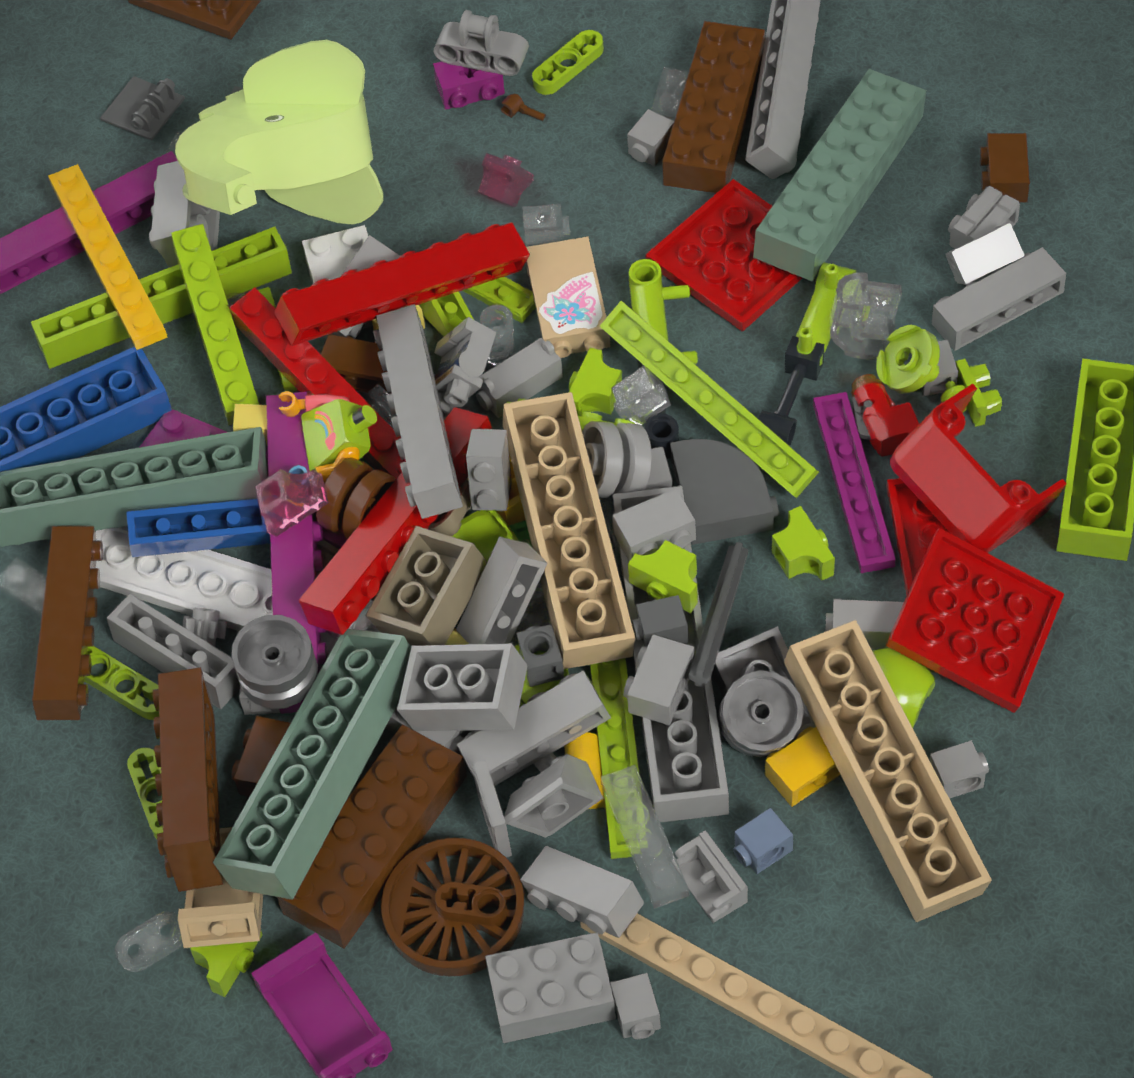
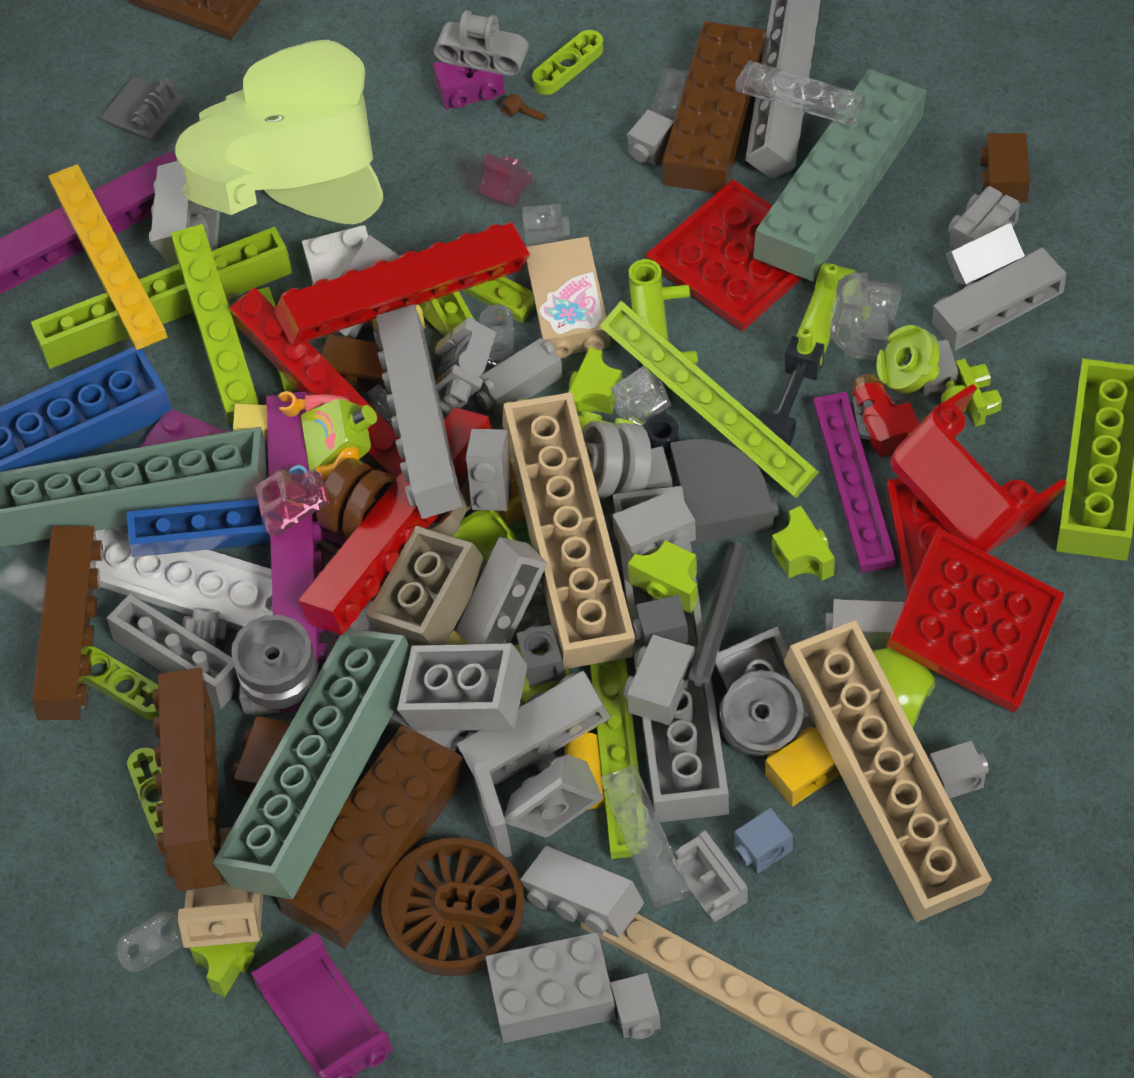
none -> clear plate [735,60,866,126]

